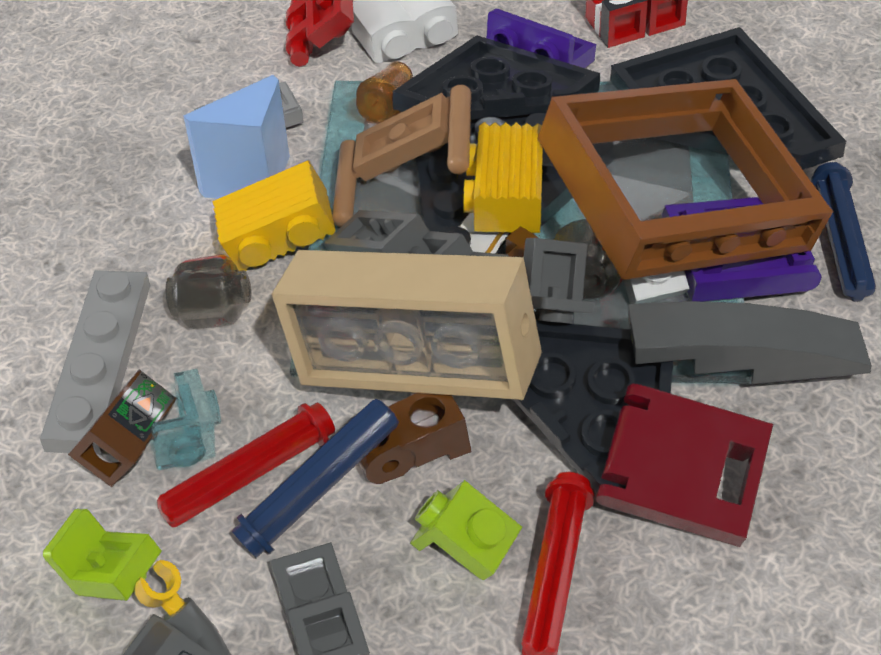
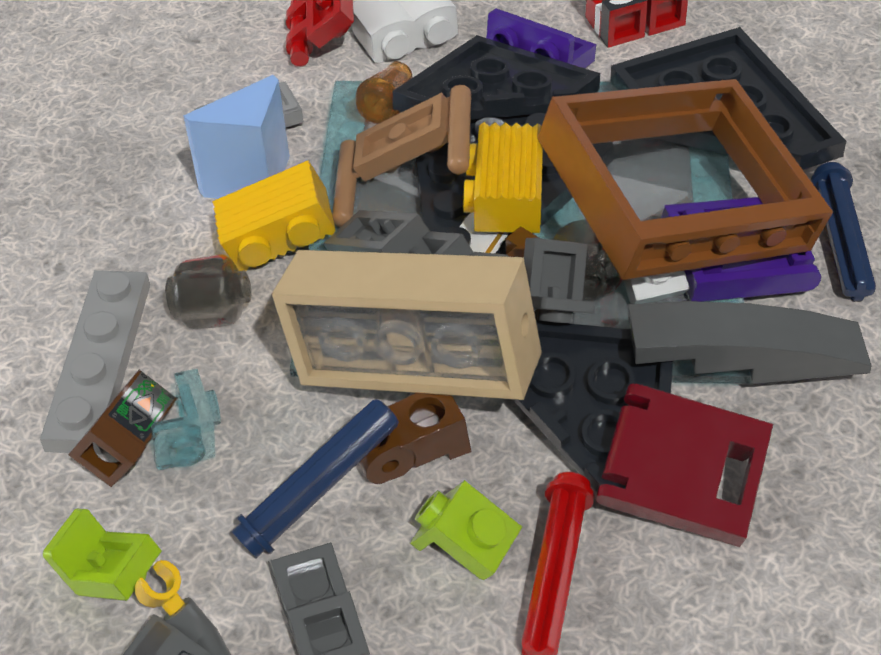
red axle [157,402,335,527] -> none

